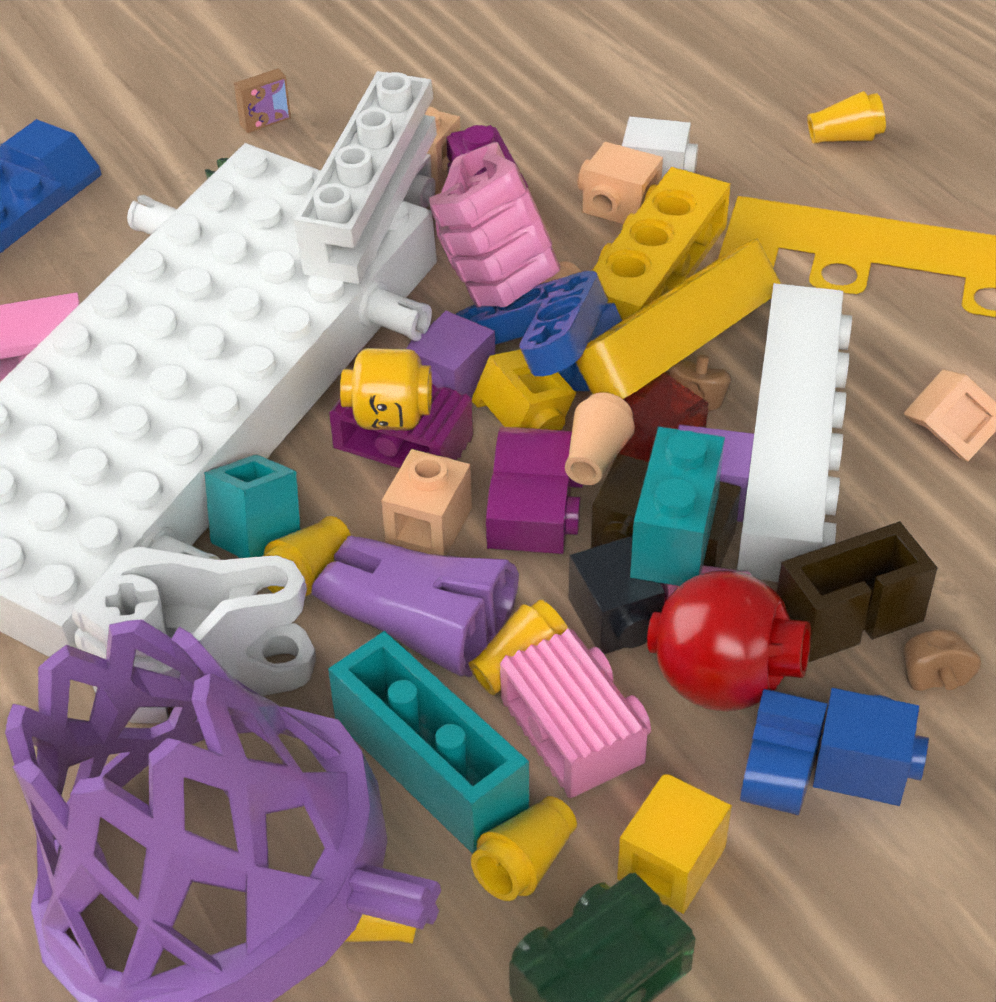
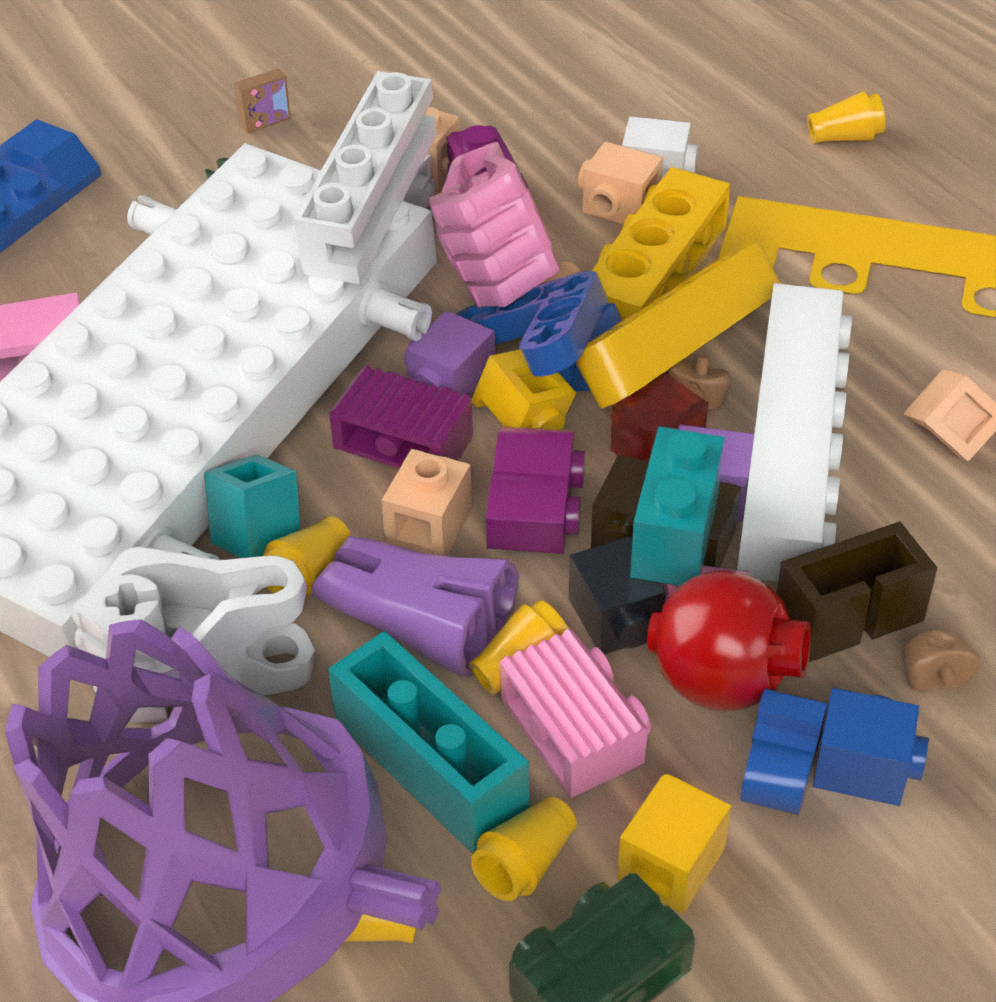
yellow head [340,348,432,430] -> none
light nougat cone [565,393,635,485] -> none

